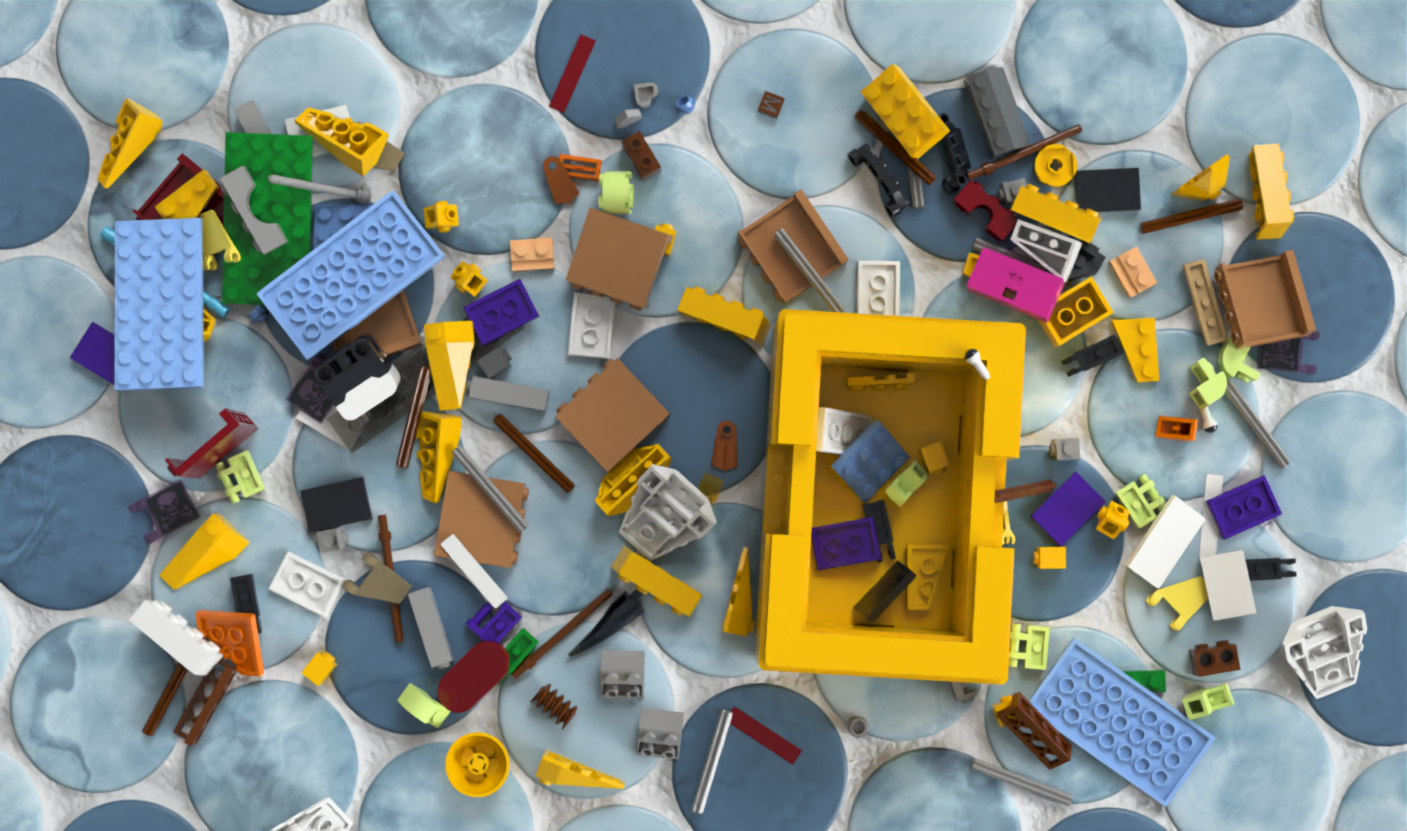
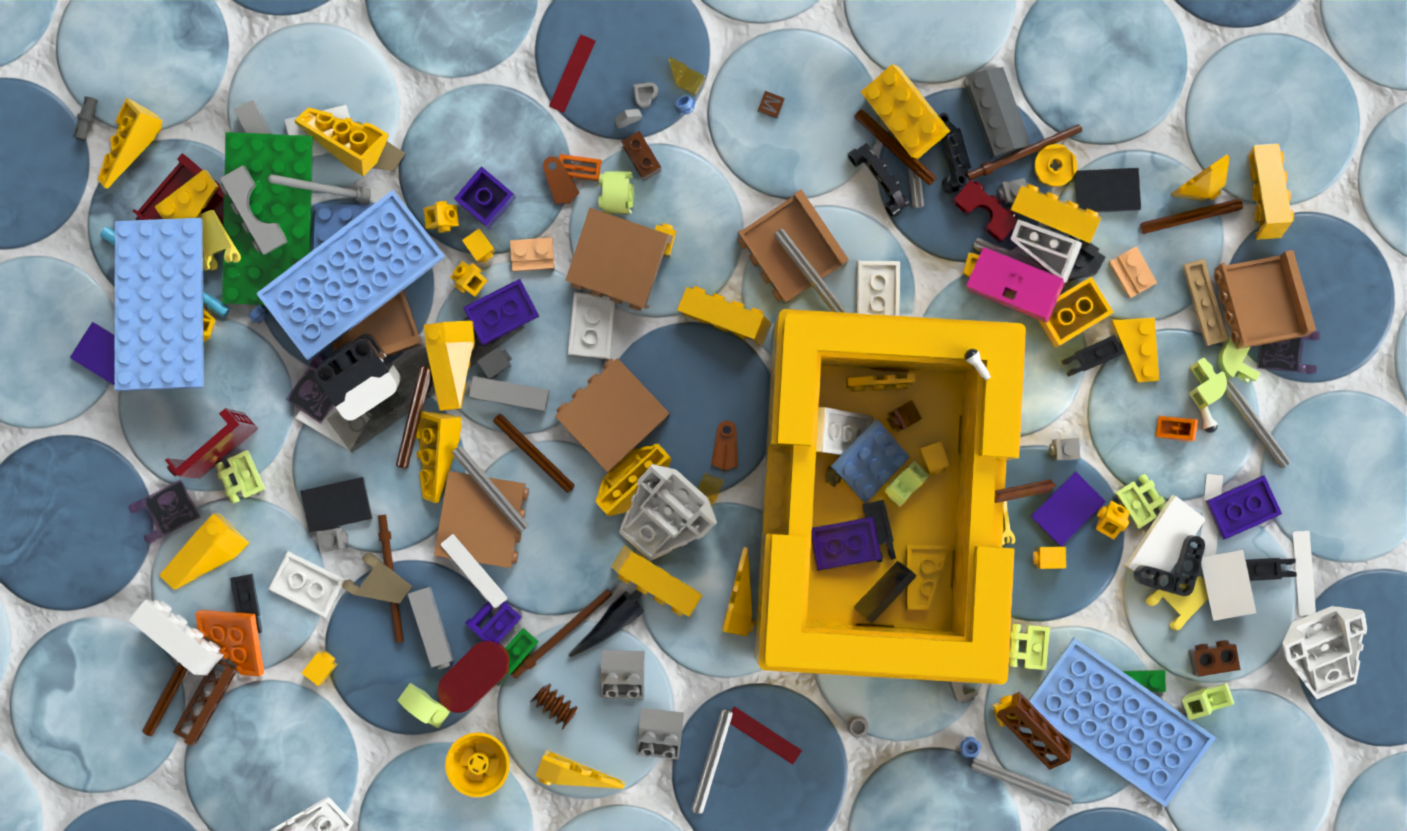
none -> dark grey pin [73,96,98,141]
none -> dark purple brick [454,166,516,229]
none -> yellow brick [462,228,496,263]
none -> clear yellow slope [669,57,707,96]
none -> dark grey plate [825,466,841,487]
none -> reddish brown slope [887,400,922,432]
none -> medium blue plate [960,737,981,758]
none -> black beam [1134,535,1205,596]
none -> white sticker [1293,531,1316,616]

